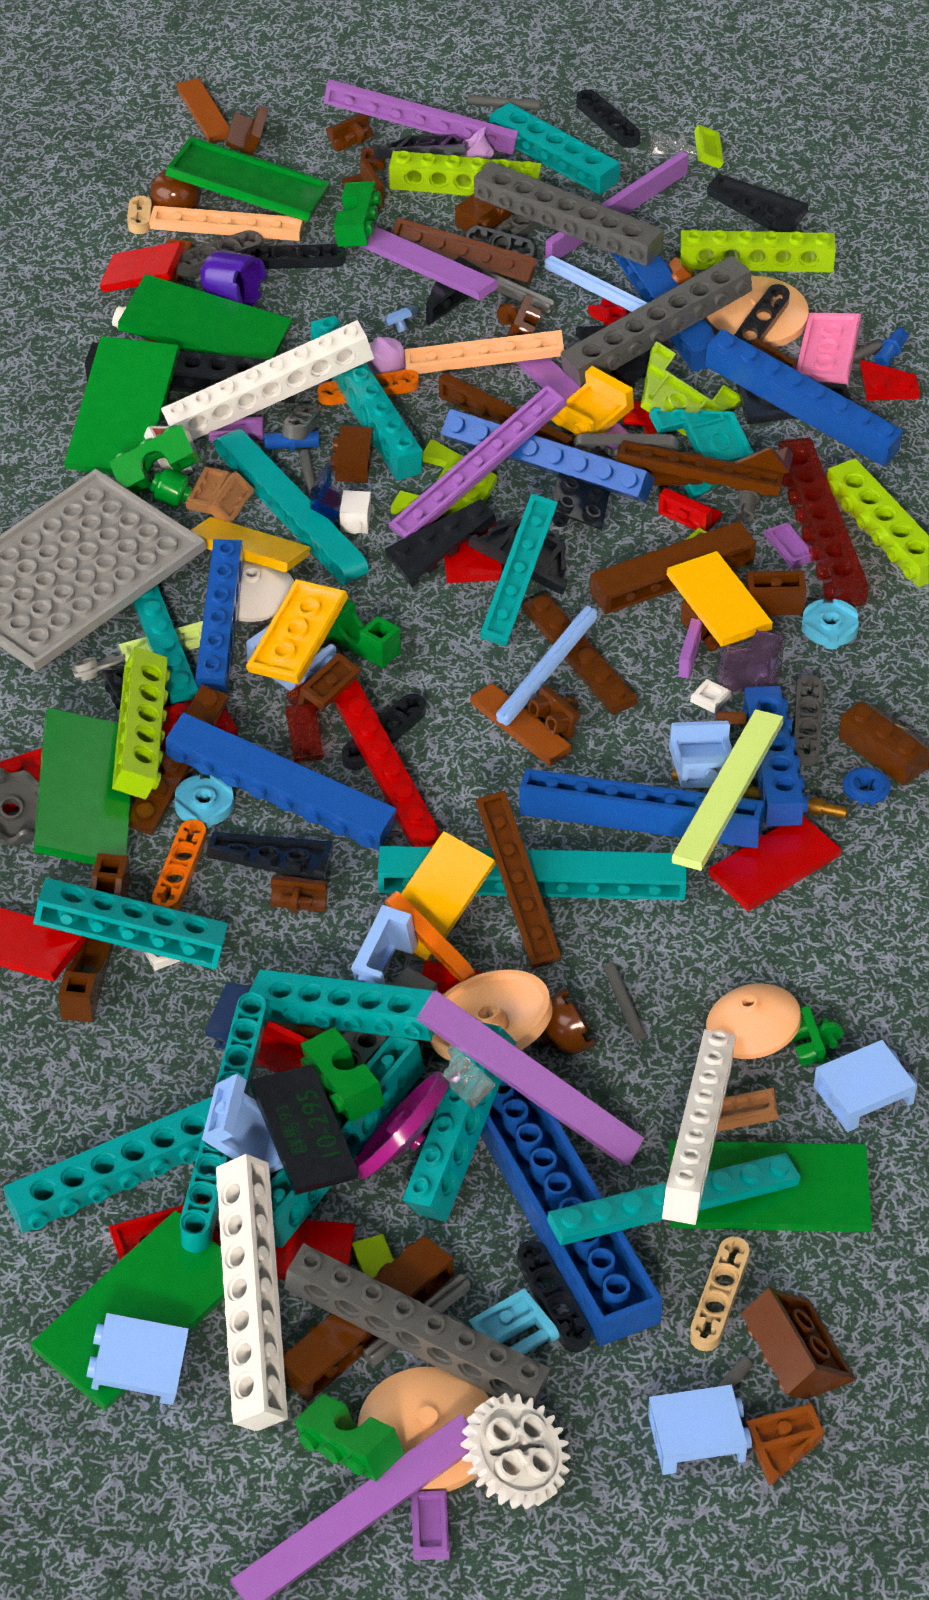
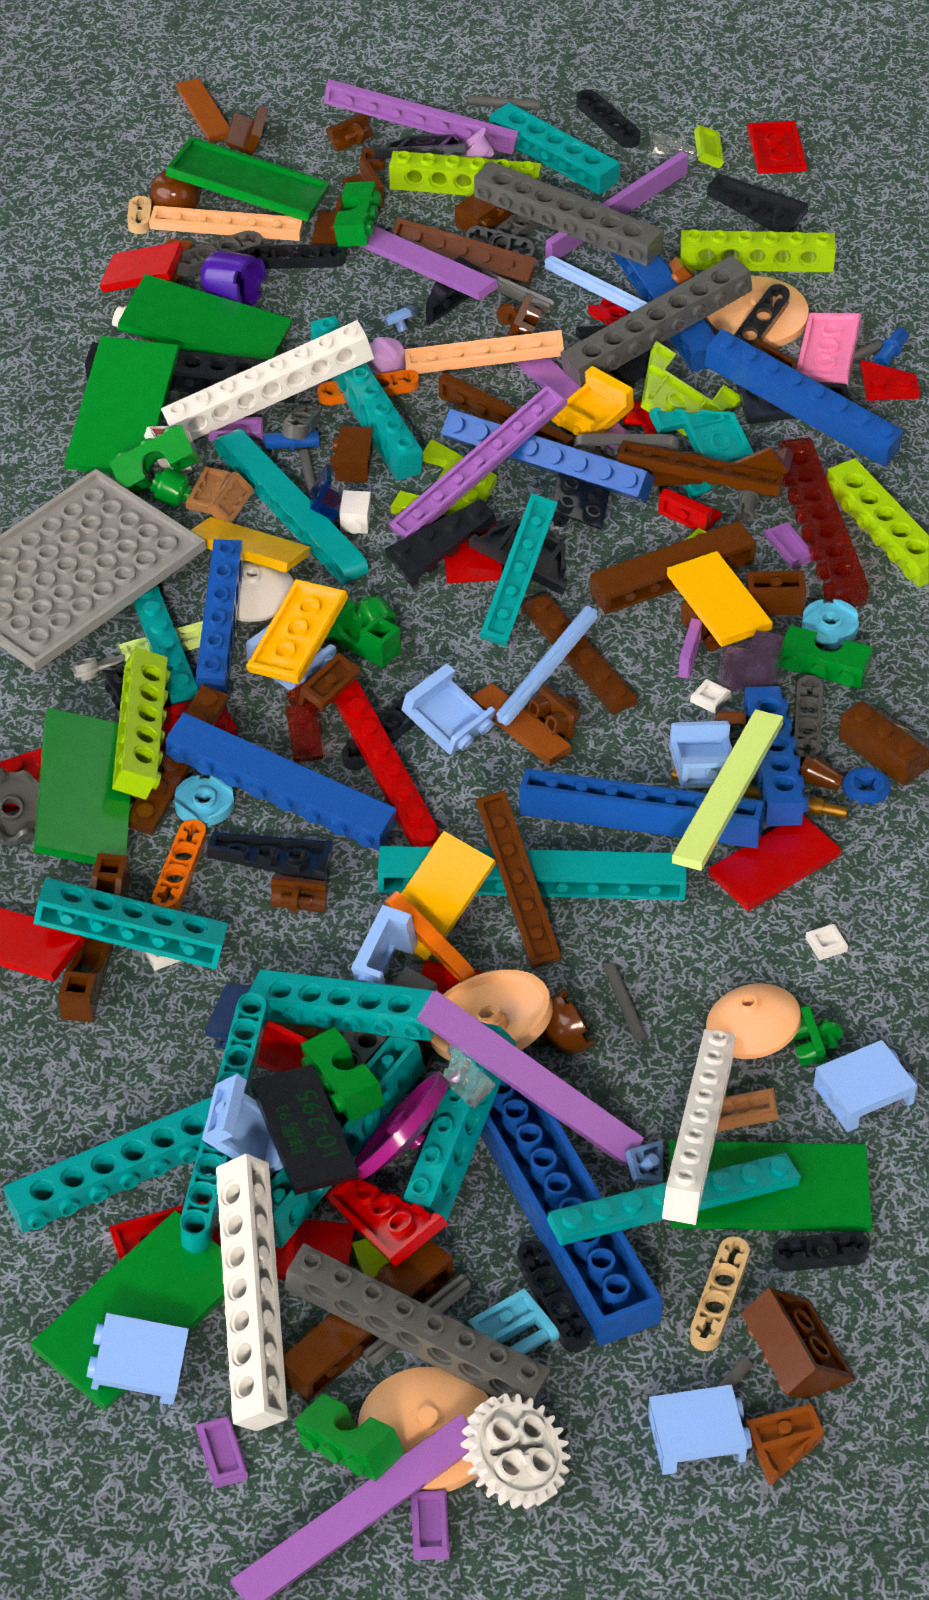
none -> medium lavender tile [195,1416,248,1489]
none -> reddish brown panel [311,197,344,245]
none -> red wing [324,1179,448,1267]
none -> green head [356,596,397,627]
none -> light blue panel [401,663,496,755]
none -> medium blue piece [625,1140,663,1185]
none -> red tile [747,121,807,174]
none -> black beam [772,1231,870,1272]
none -> green arch [778,625,873,689]
none -> reddish brown cone [798,755,844,791]
none -> white tile [806,924,848,960]

